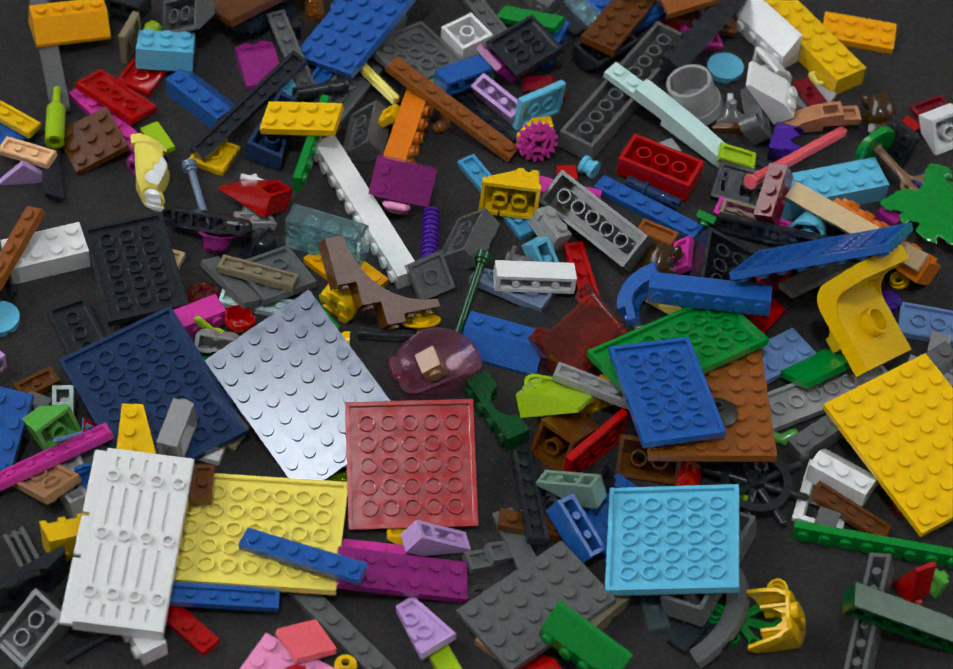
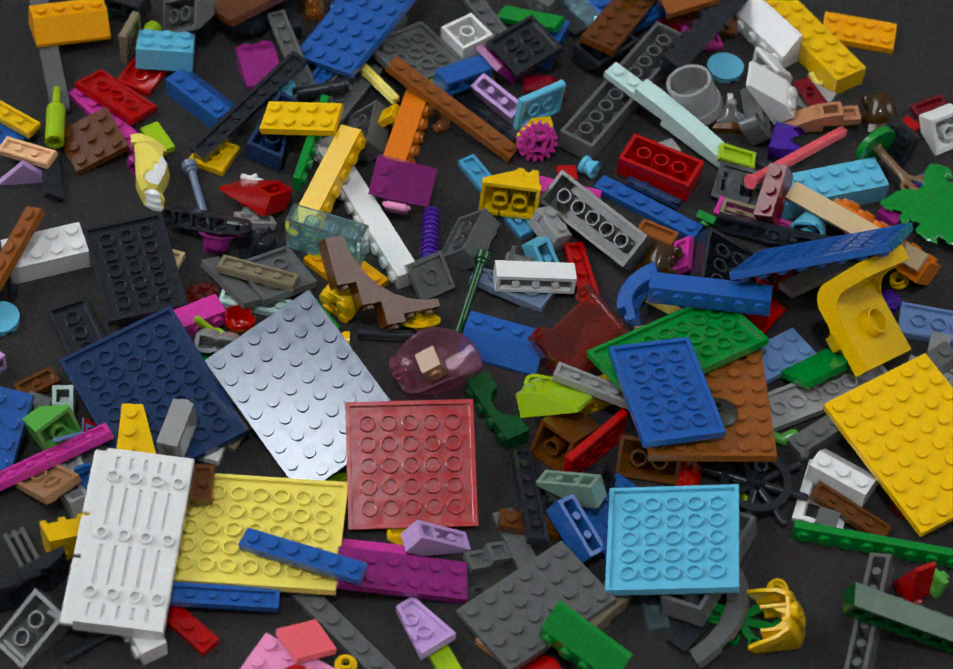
none -> yellow brick [291,125,366,236]

